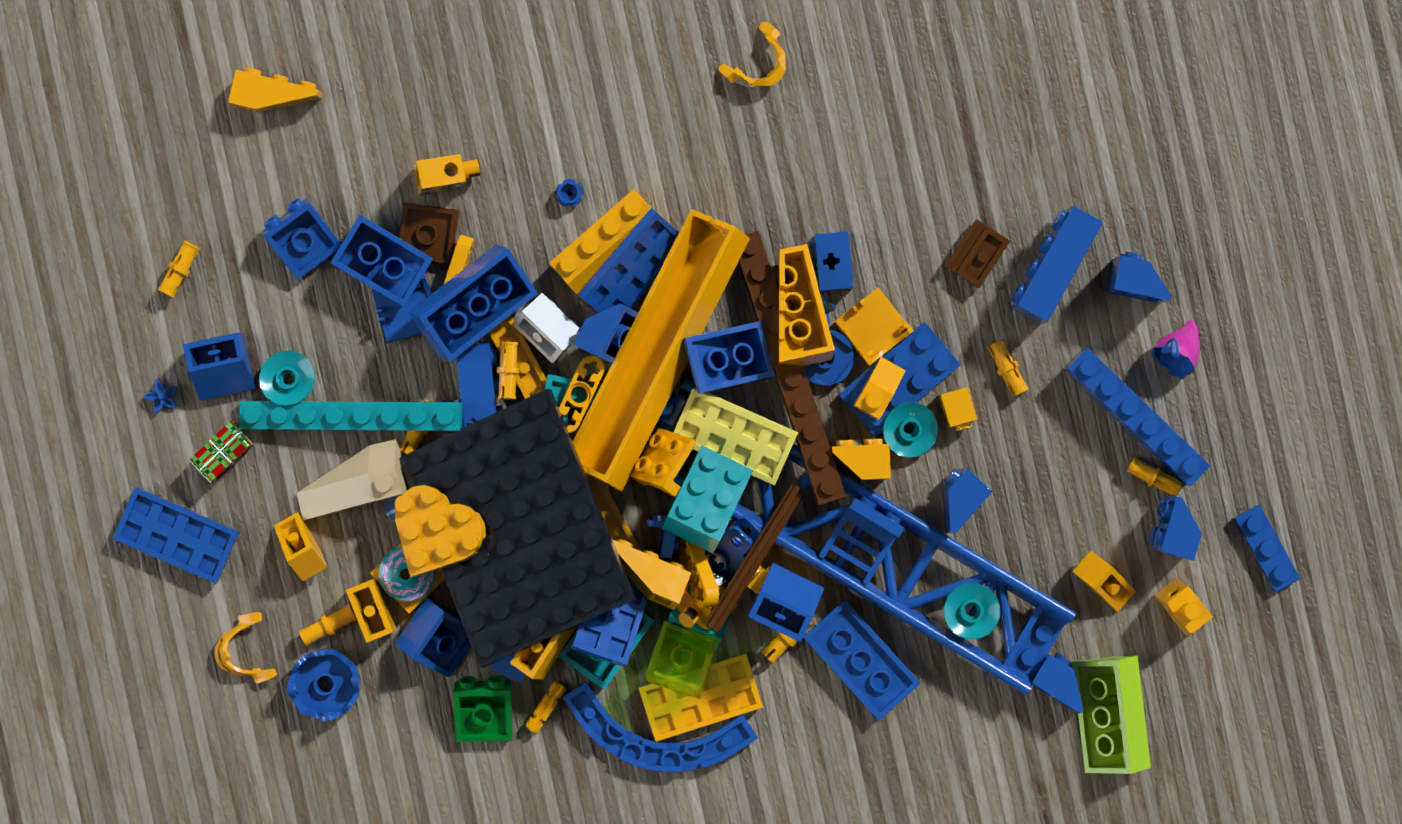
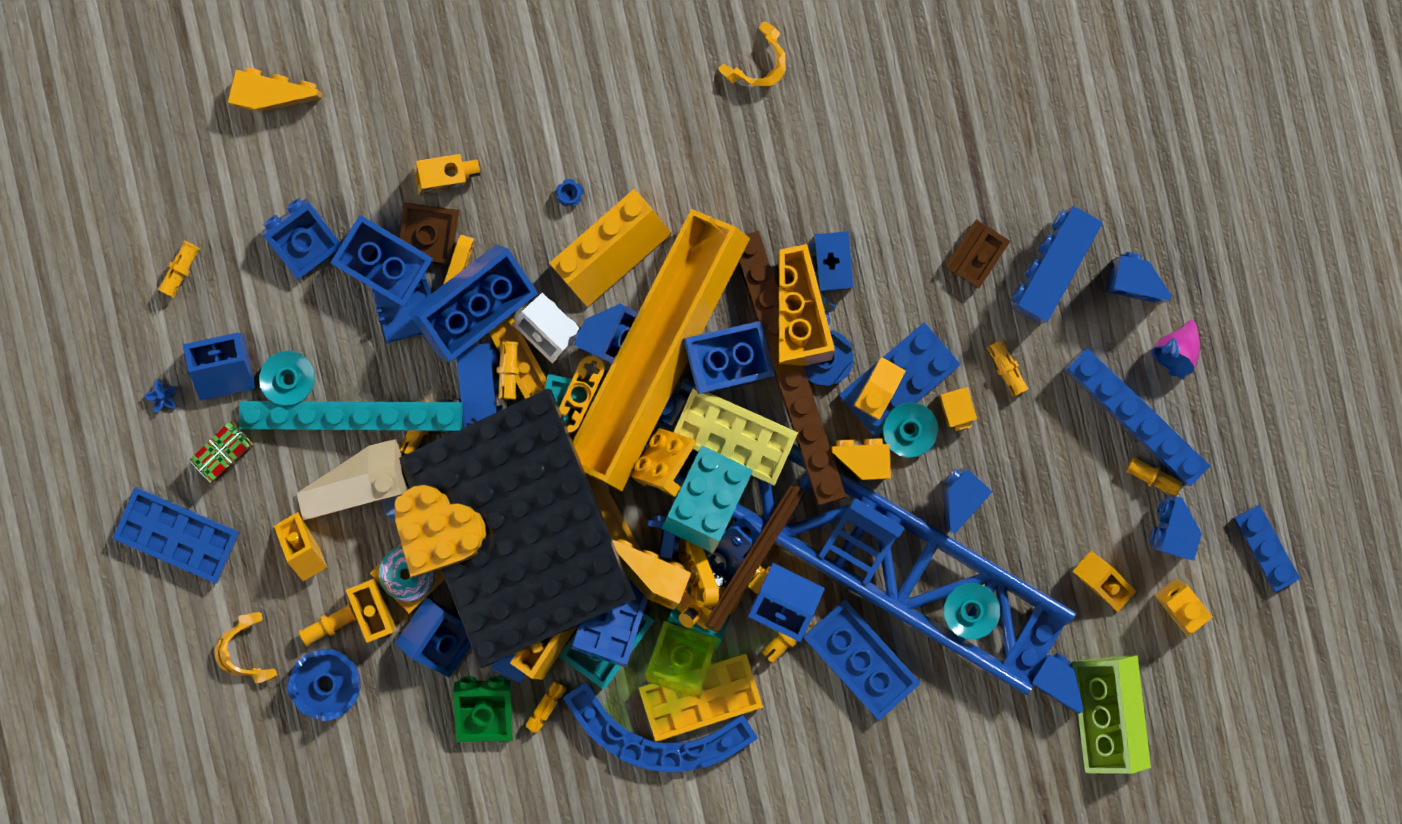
blue plate [578,208,679,313] -> none
light orange piece [834,287,914,366] -> none

